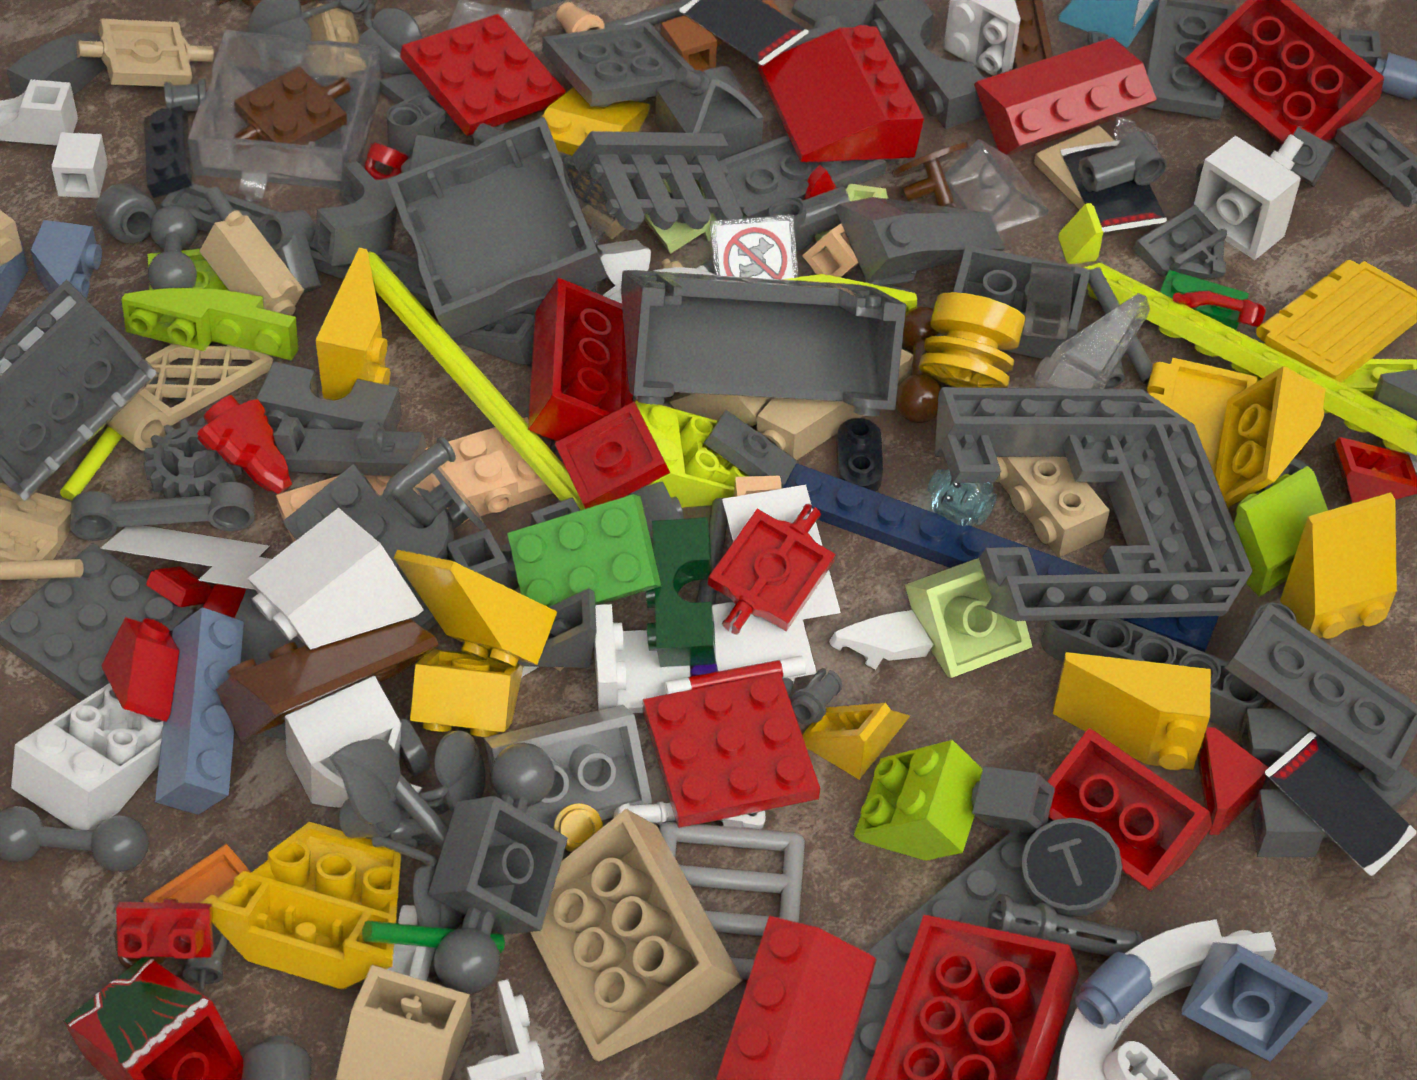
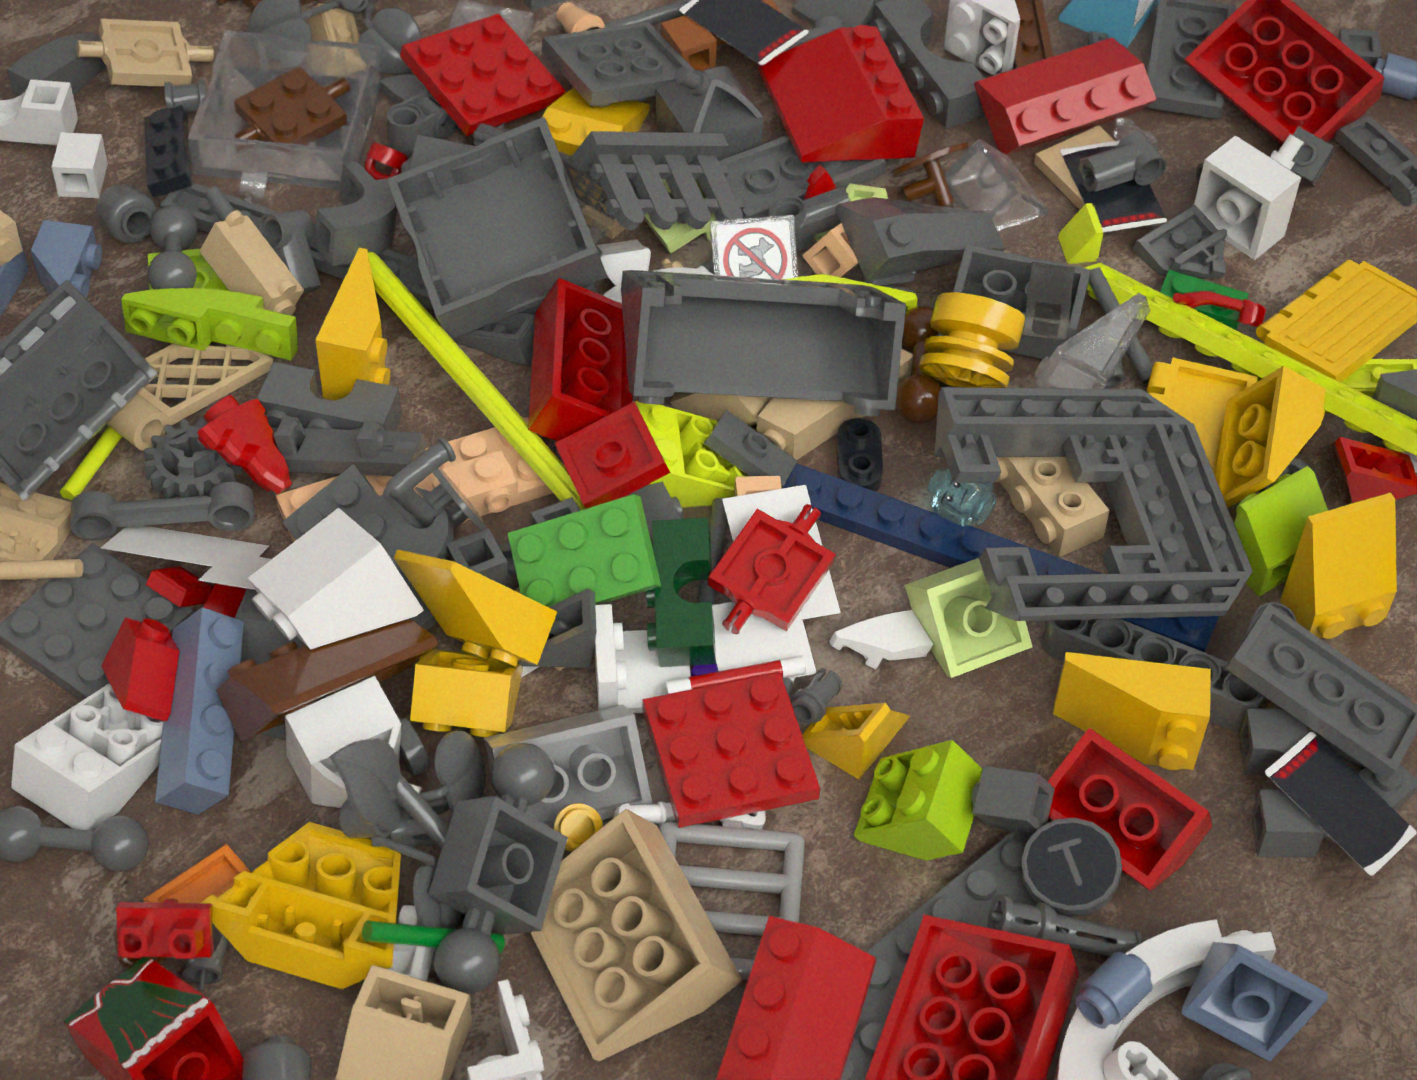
red slope [1198,727,1269,835] -> none

